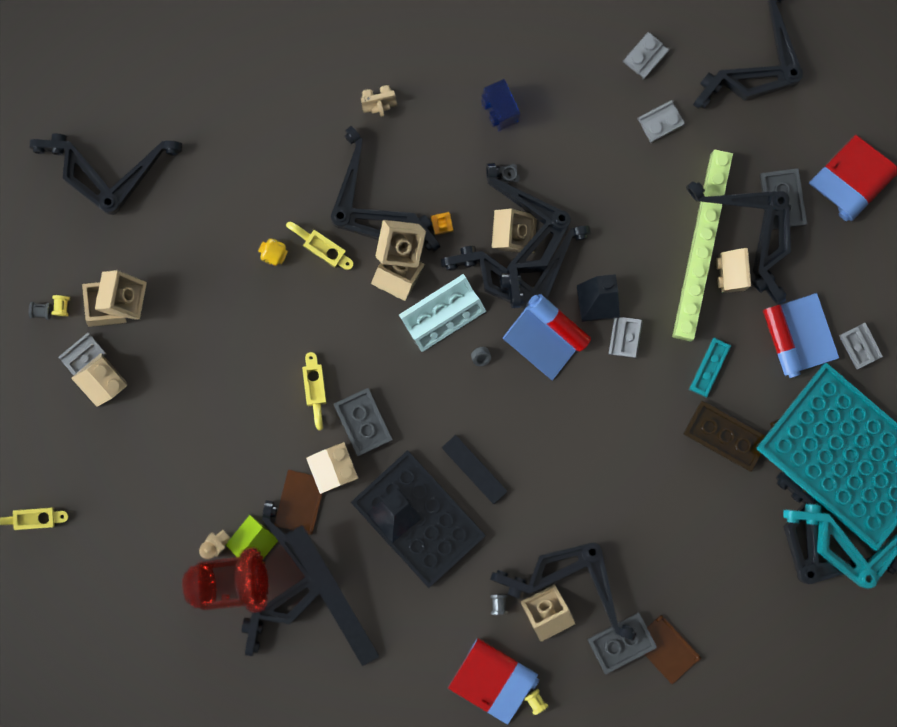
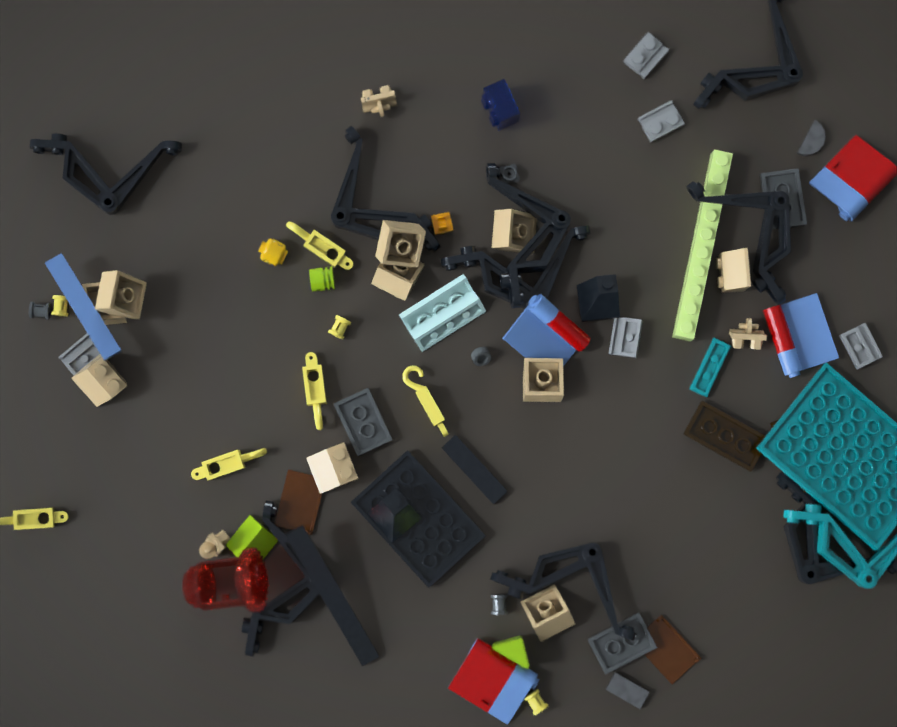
none -> medium blue tile [45,253,121,361]
none -> light yellow piece [191,448,267,481]
none -> lime piece [309,266,335,292]
none -> light yellow bush [328,315,351,340]
none -> light yellow piece [403,365,449,437]
none -> lime slope [492,635,529,669]
none -> tan slope [523,358,564,402]
none -> flat silver tile [606,672,649,709]
none -> tan hips [729,318,767,350]
none -> flat silver tile [797,120,825,156]

